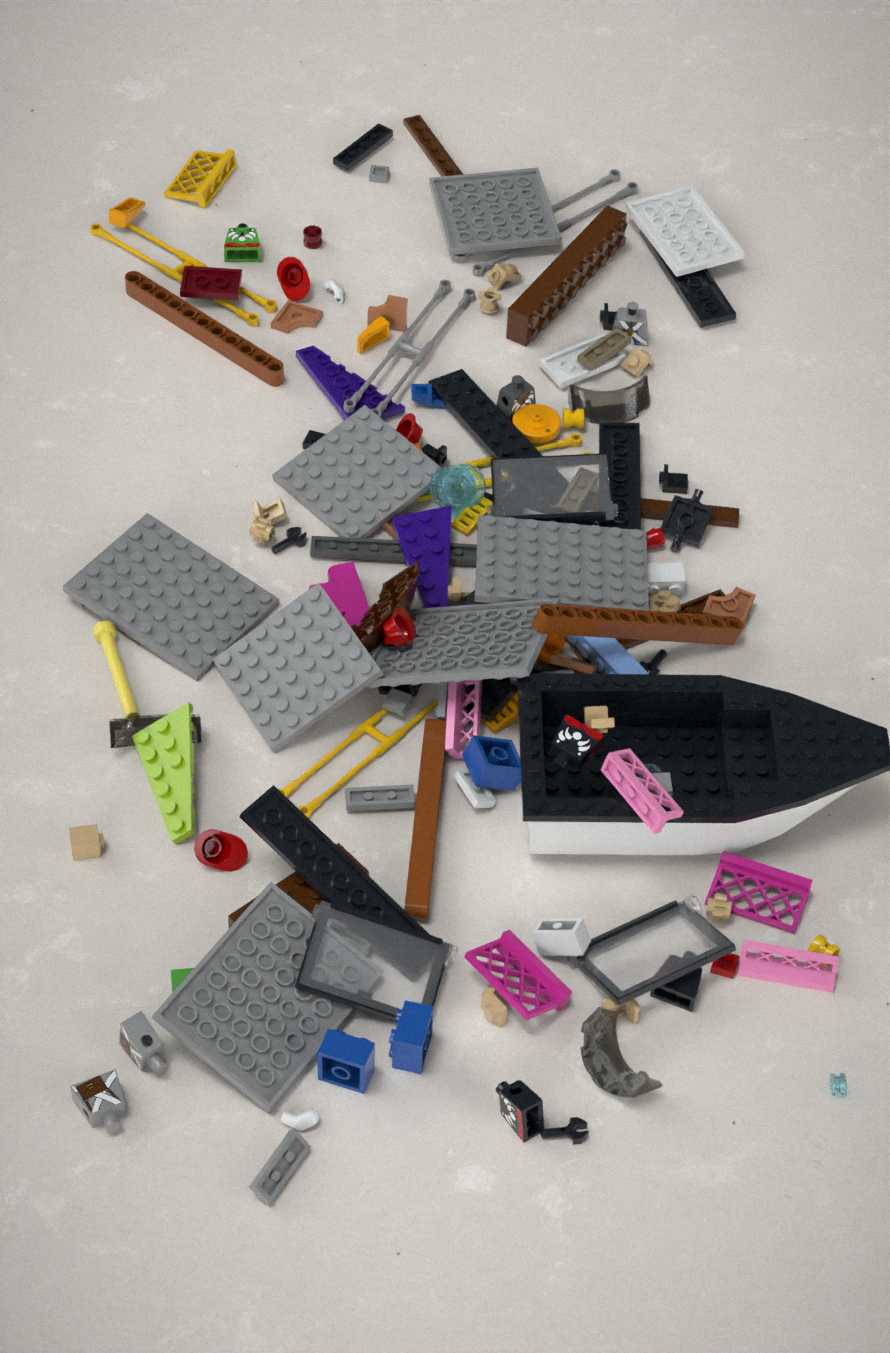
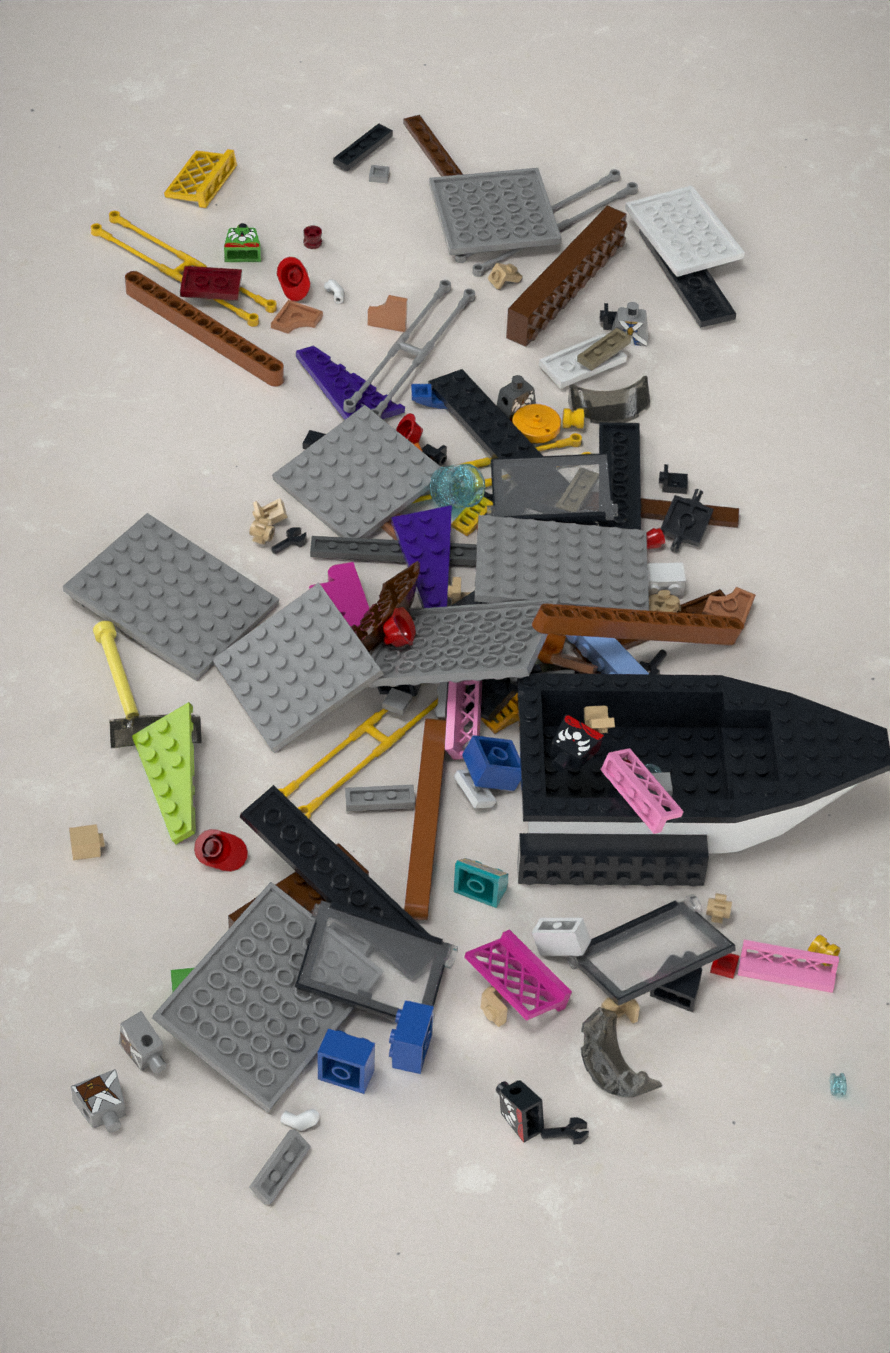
light orange slope [109,197,146,228] -> none
light orange slope [357,316,390,354] -> none
tan brick [478,287,502,313] -> none
tan bracket [621,347,654,378] -> none
dark pink fence [705,851,813,934] -> none
none -> teal slope [453,858,509,908]
none -> black brick [517,833,709,887]

